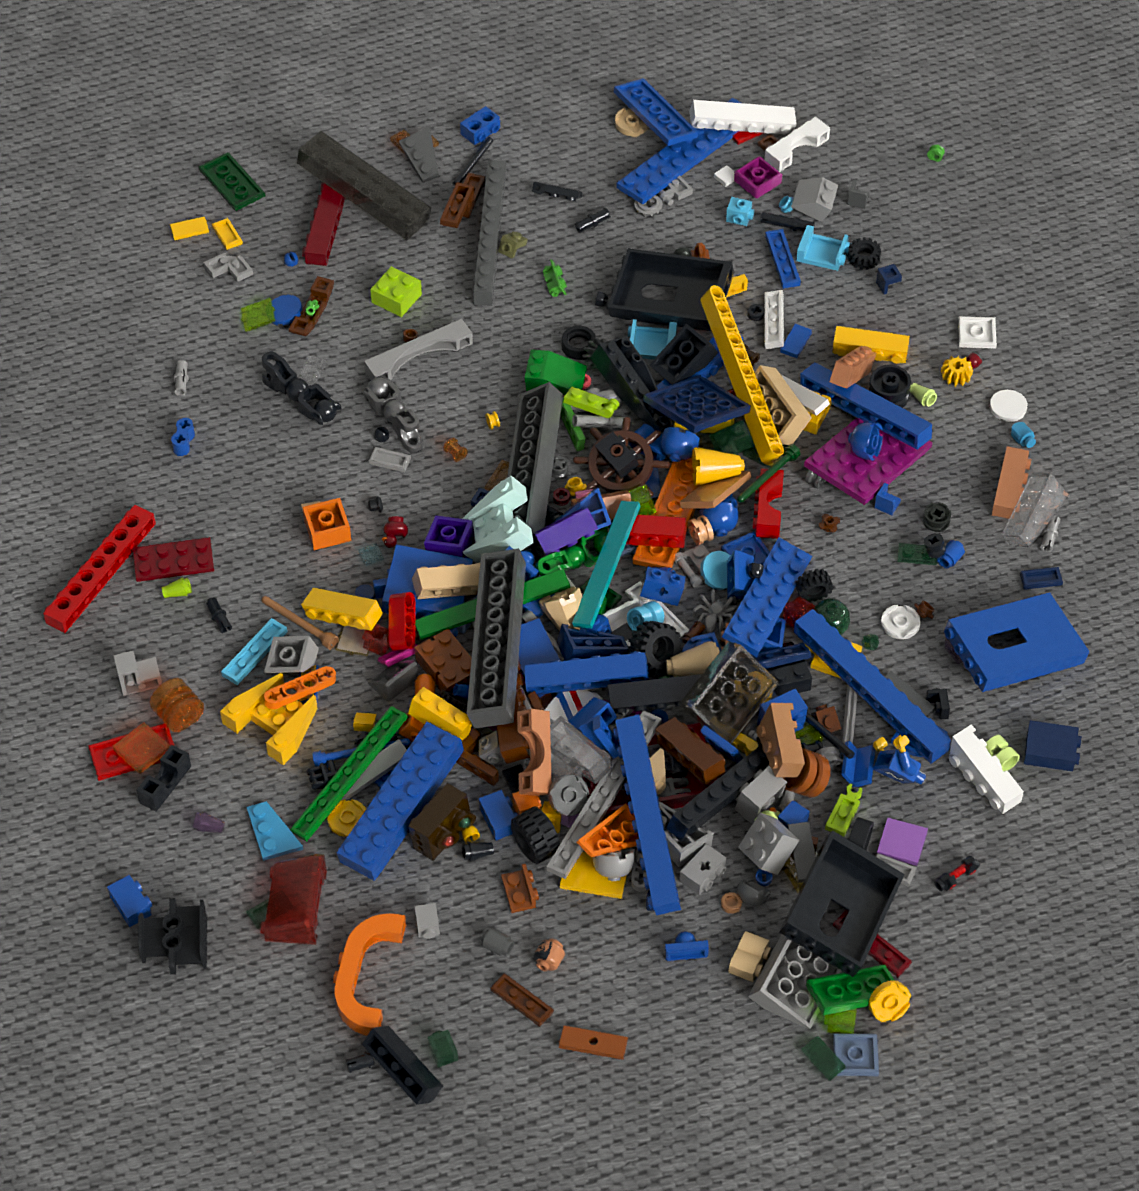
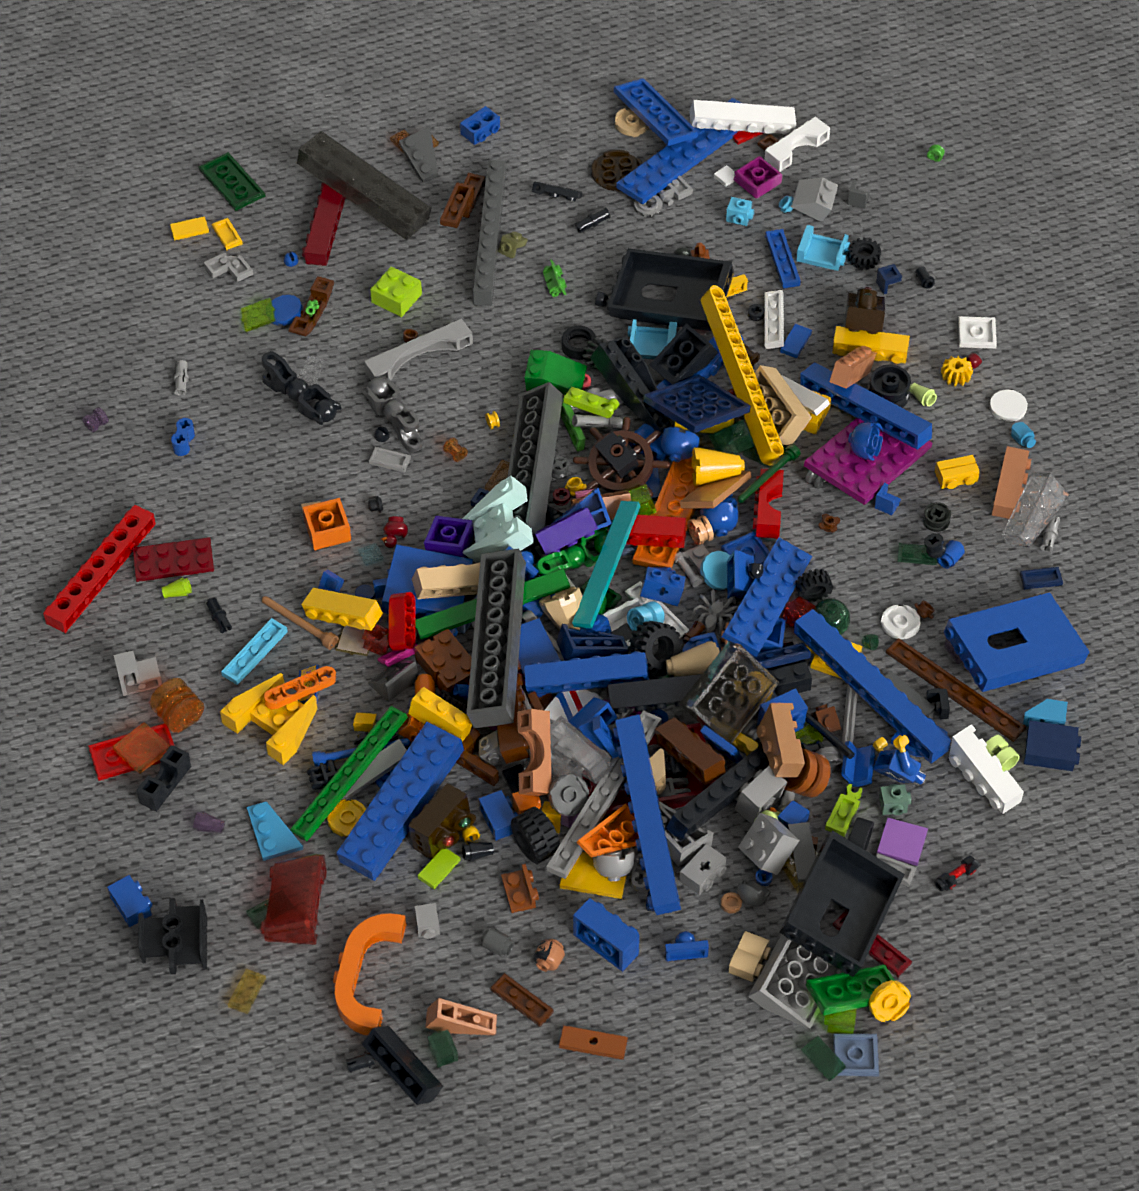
light grey slope [265,636,319,673] -> none
black bar [453,137,493,185] -> none
black pin [760,211,815,232] -> none
none -> clear purple wheel [82,407,109,433]
none -> clear yellow tile [228,969,266,1014]
none -> blue tile [318,570,344,593]
none -> lime tile [418,849,461,889]
none -> nougat slope [426,998,497,1035]
none -> blue brick [573,898,639,972]
none -> dark brown tile [591,150,643,191]
none -> dark brown piece [845,287,885,334]
none -> sand green brick [879,784,911,815]
none -> reddish brown tile [886,638,1026,742]
none -> black pin [915,266,935,289]
none -> yellow brick [934,455,980,489]
none -> dark azure slope [1023,699,1068,727]

